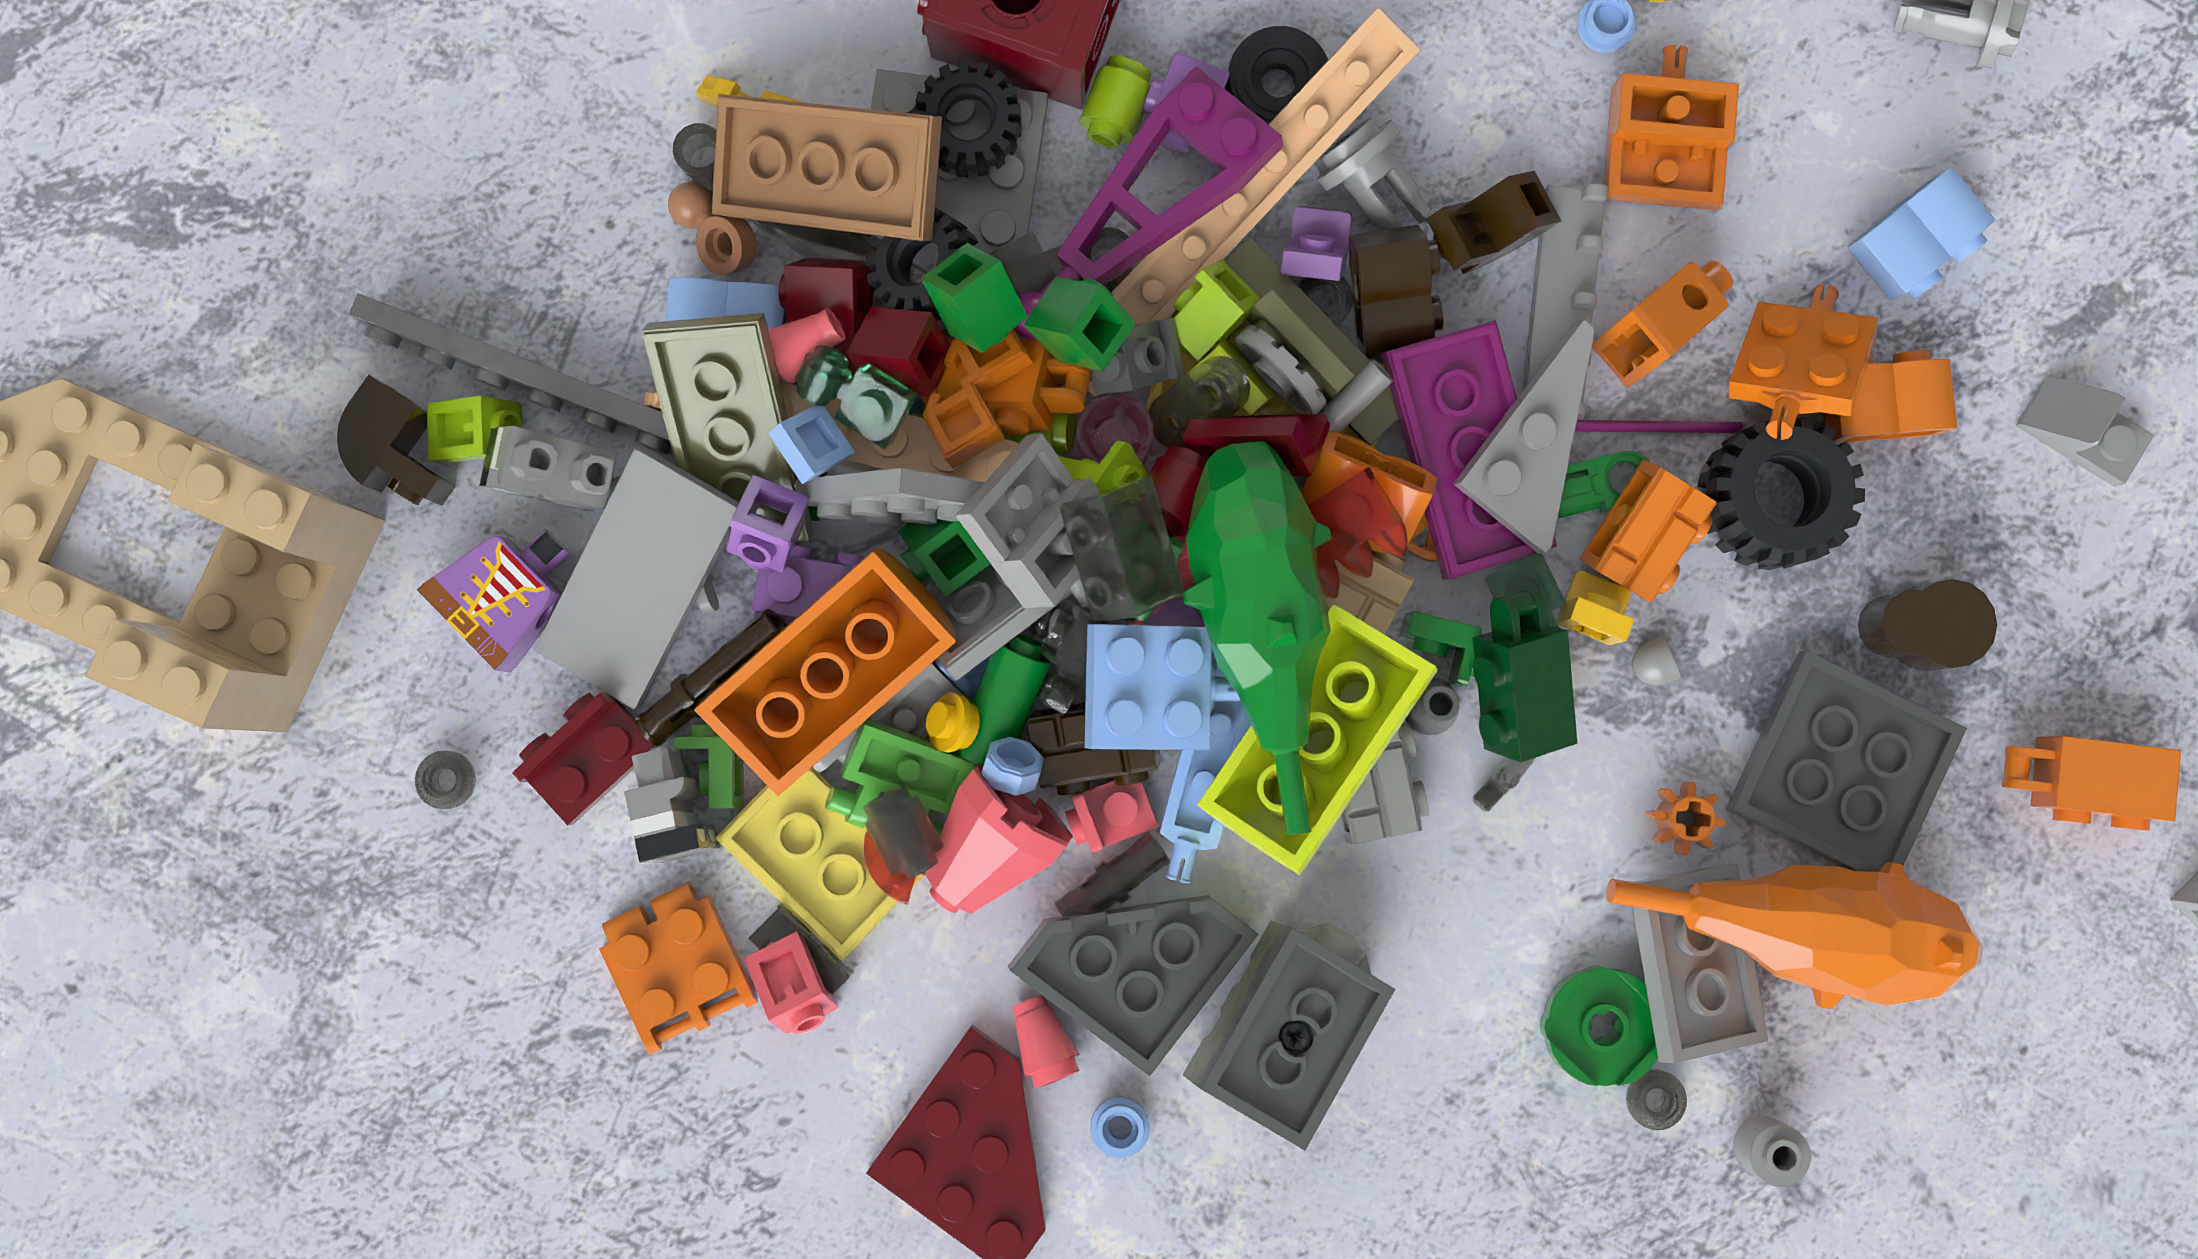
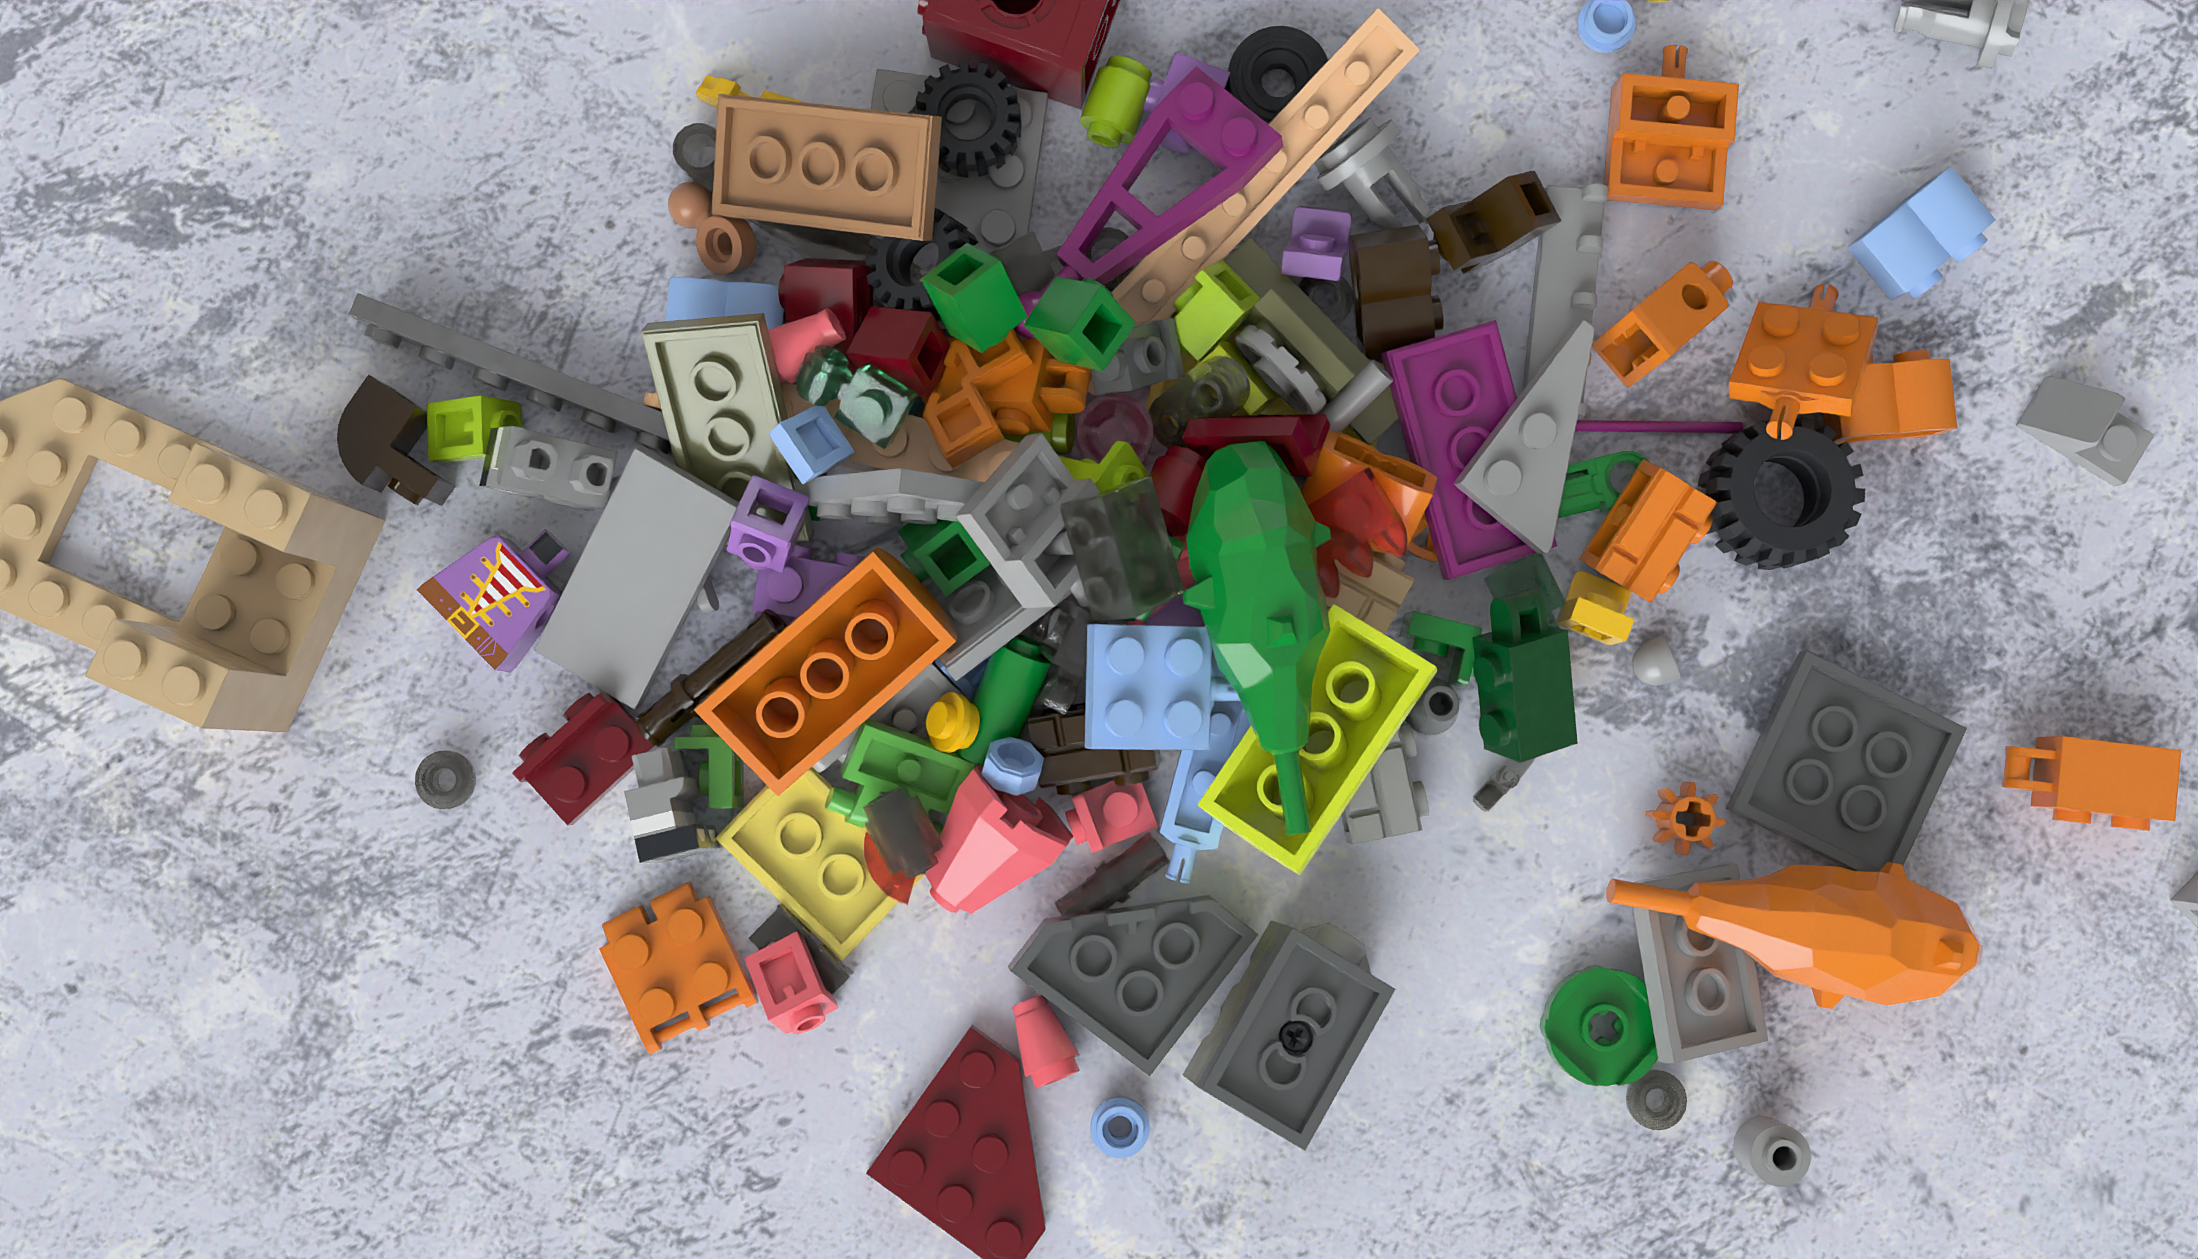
dark brown piece [1858,579,1997,671] -> none

